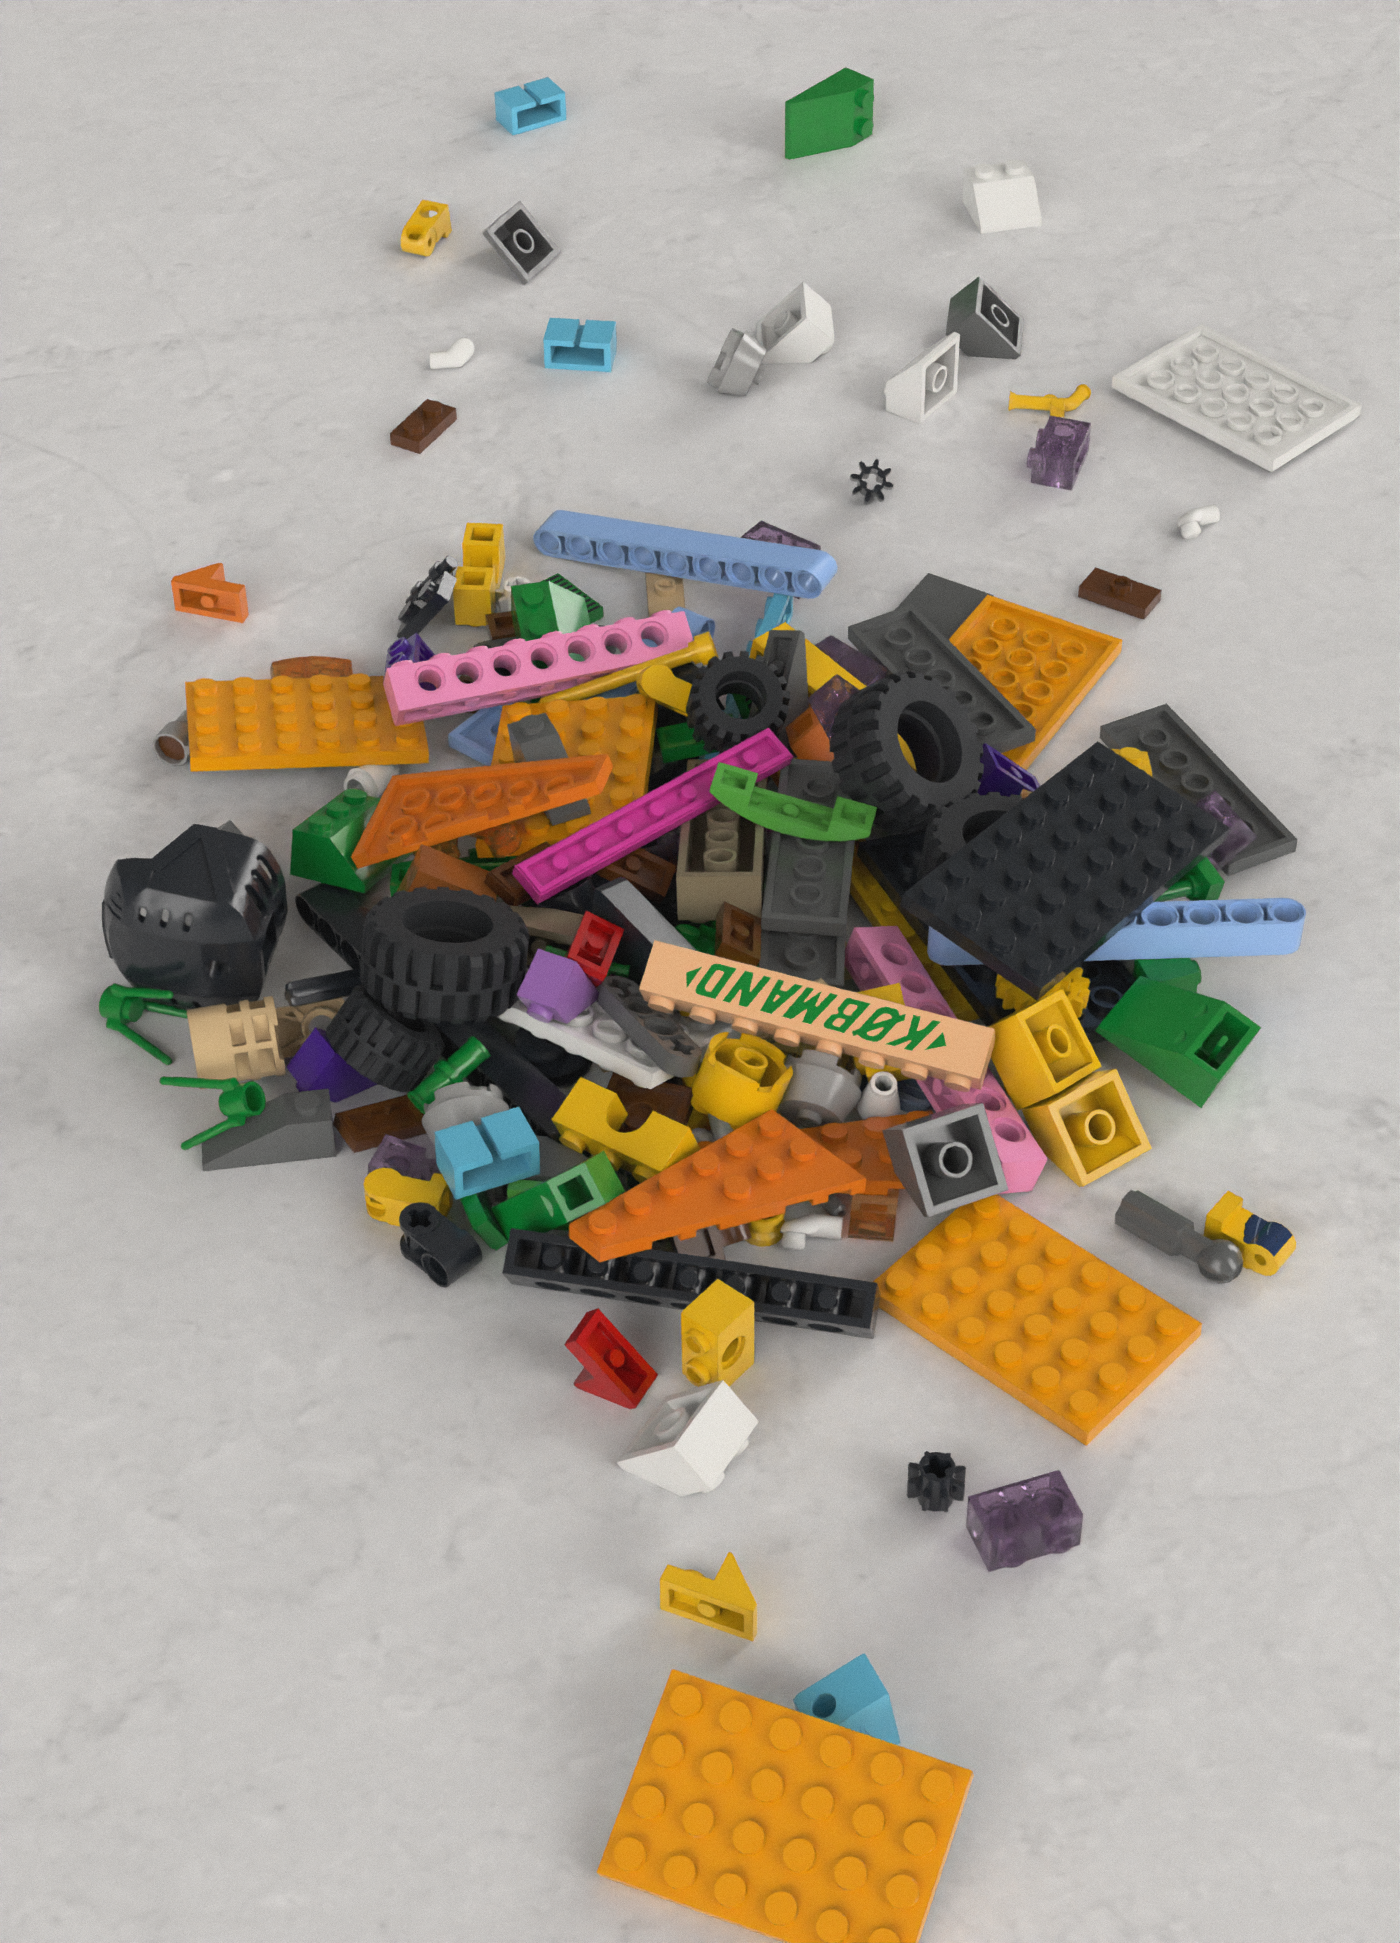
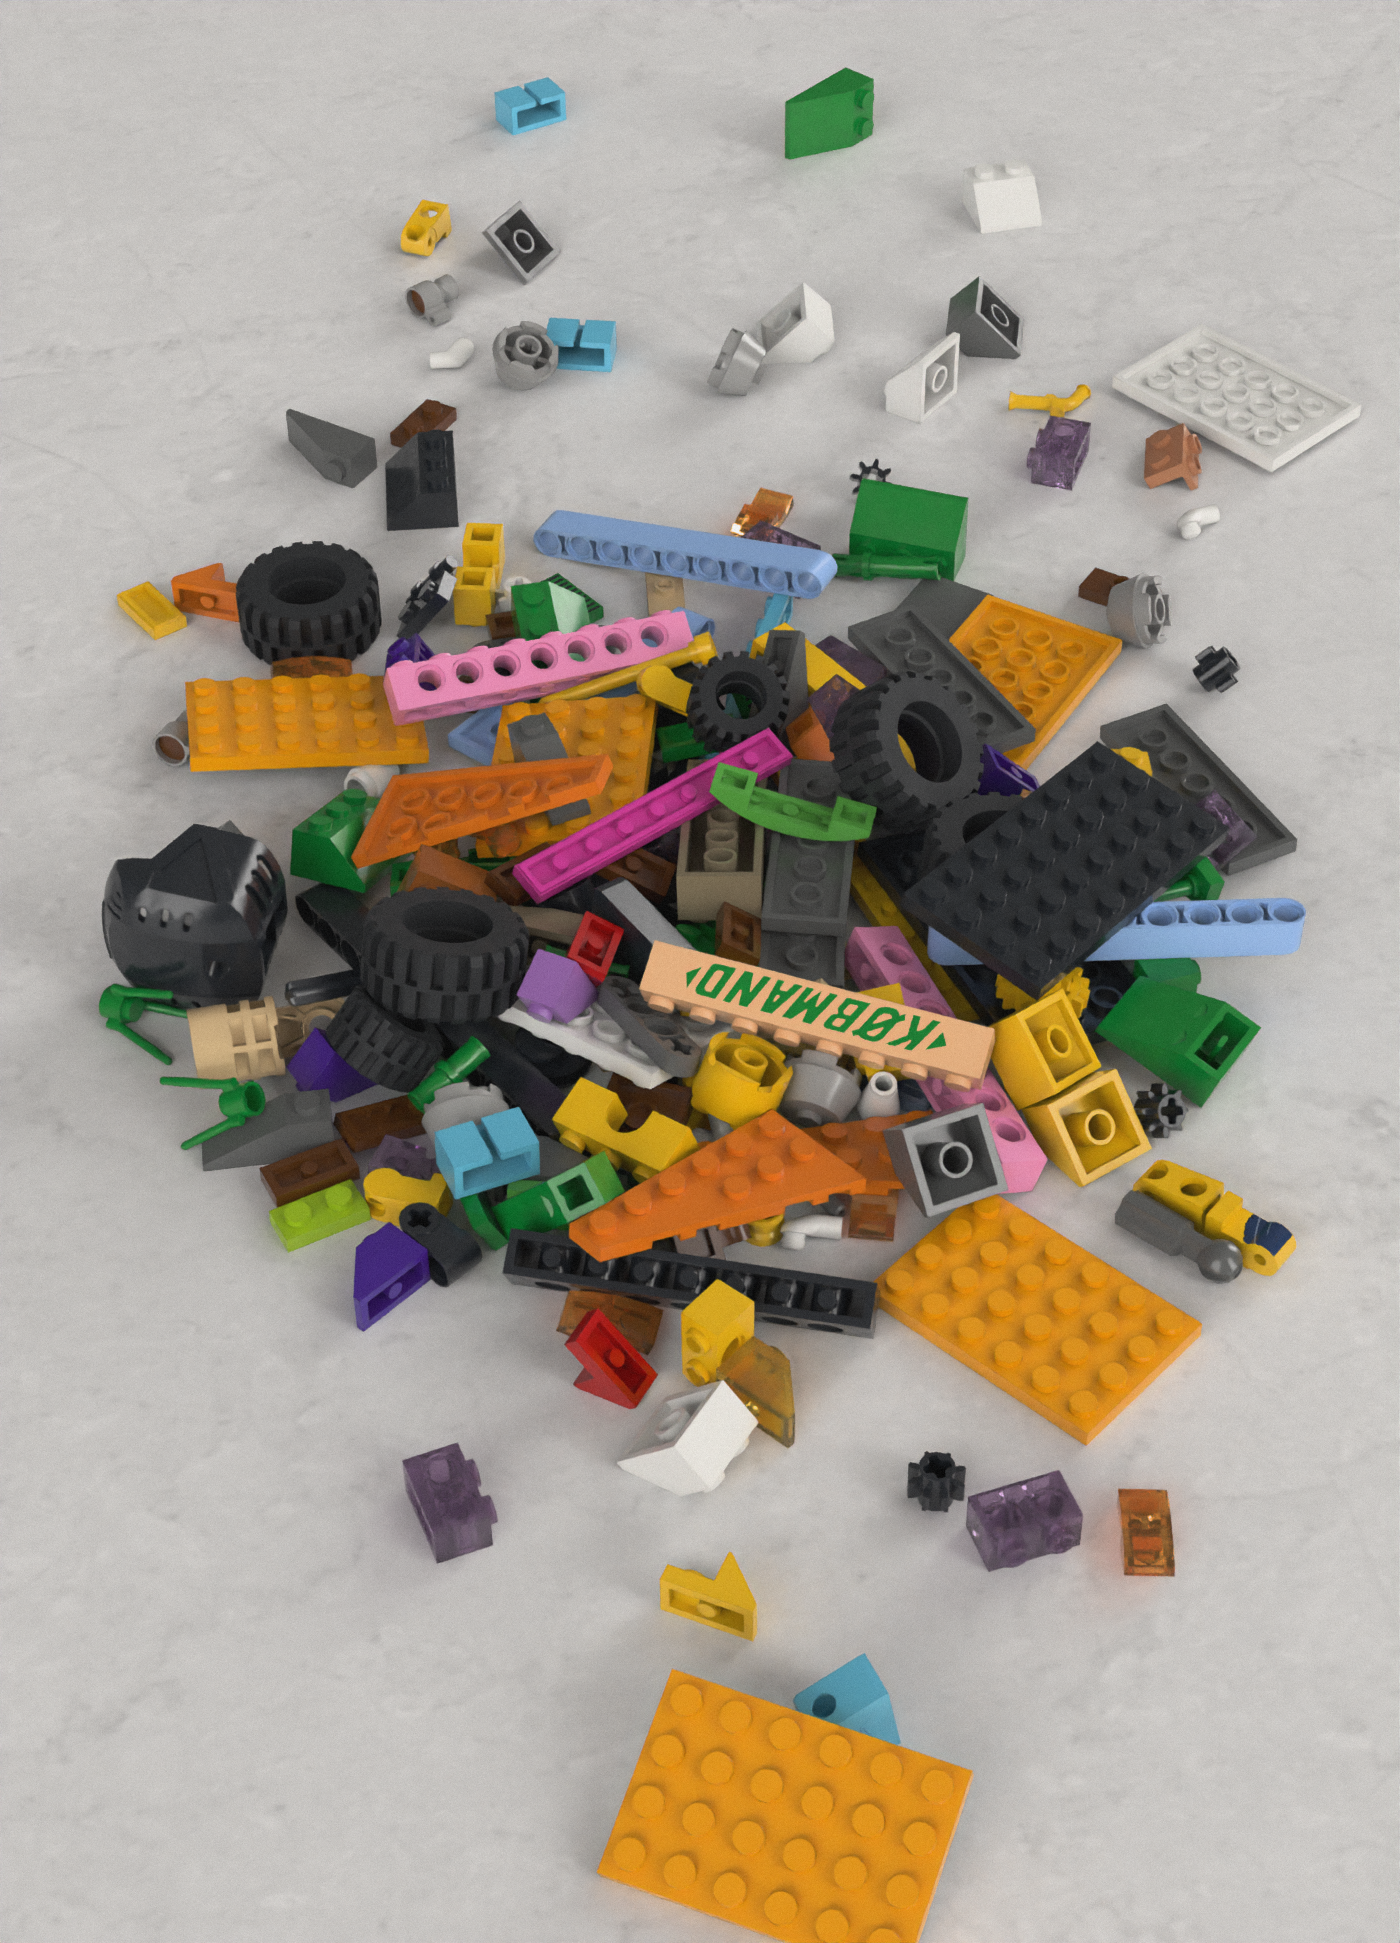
none -> yellow tile [116,581,187,640]
none -> black tyre [235,541,382,672]
none -> reddish brown plate [259,1138,360,1208]
none -> lime plate [269,1179,371,1253]
none -> dark grey slope [286,409,378,488]
none -> dark purple slope [353,1222,430,1332]
none -> black slope [385,429,459,531]
none -> clear purple brick [402,1442,498,1564]
none -> light grey piece [405,274,459,327]
none -> light grey cone [492,321,559,391]
none -> clear orange slope [556,1291,664,1355]
none -> clear yellow slope [716,1336,795,1449]
none -> clear orange slope [730,488,794,542]
none -> green pin [832,551,943,581]
none -> green slope [849,478,969,581]
none -> light grey cone [1106,573,1172,648]
none -> clear orange slope [1117,1489,1175,1577]
none -> yellow leg [1132,1159,1224,1235]
none -> black gear [1134,1083,1188,1138]
none -> nougat bracket [1144,423,1202,491]
none -> black gear [1192,646,1241,693]

